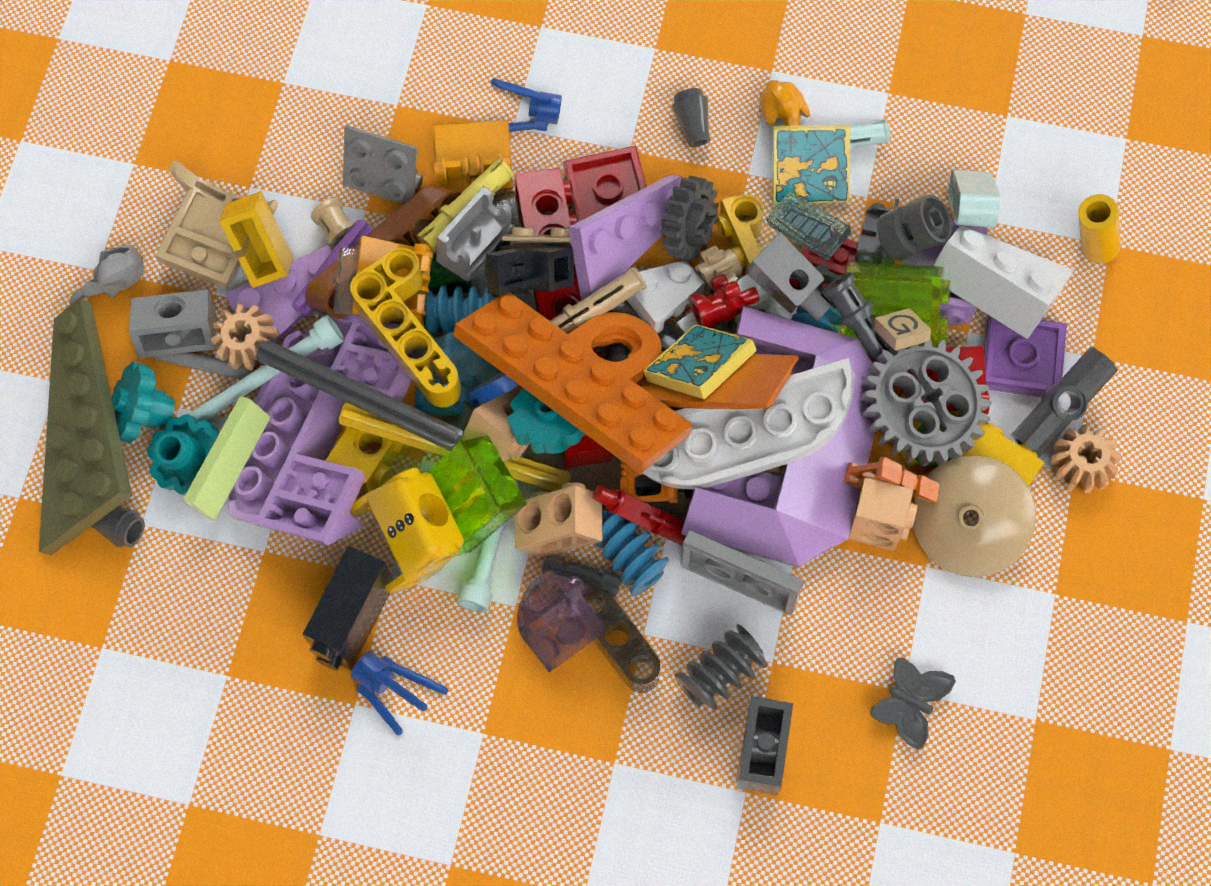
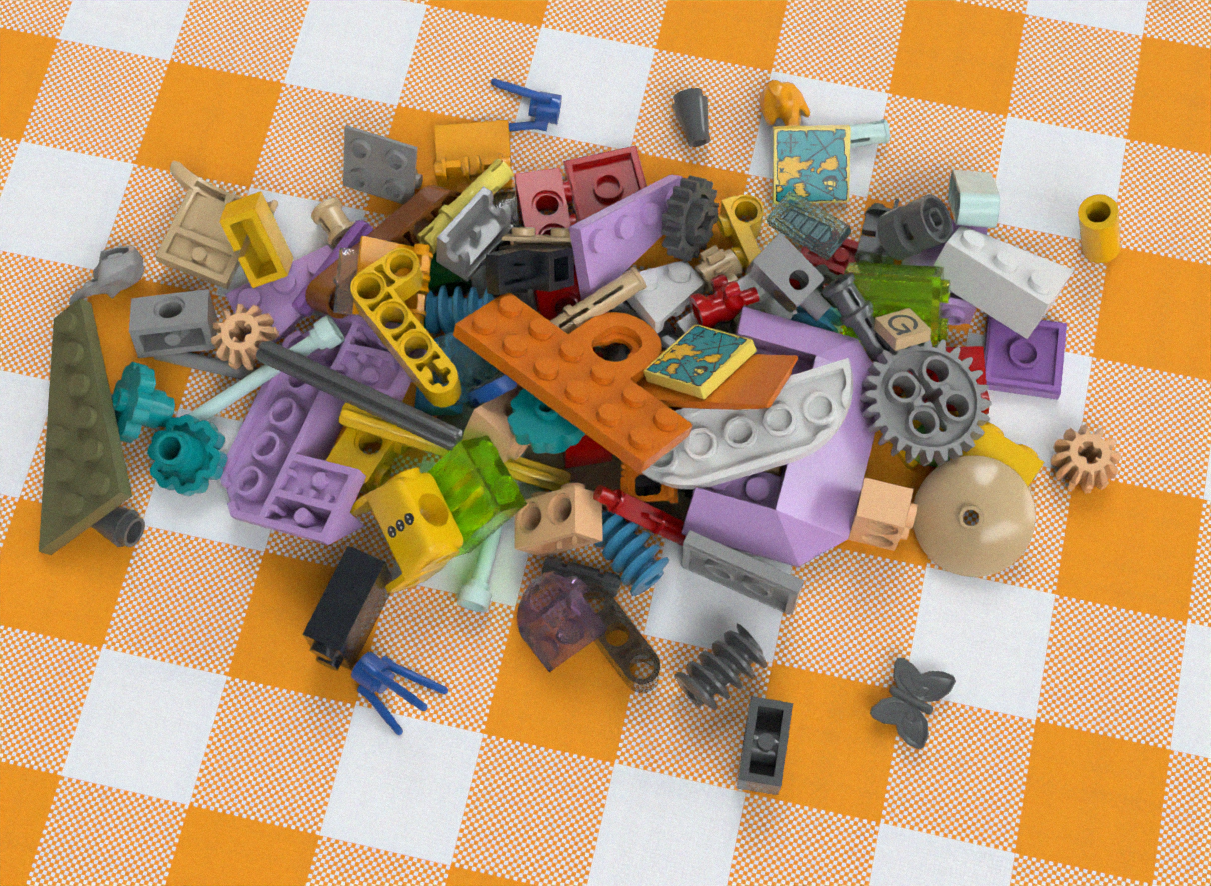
yellowish green tile [183,396,271,521] -> none
orange piece [844,457,940,503] -> none
dark grey piece [1011,347,1118,458] -> none

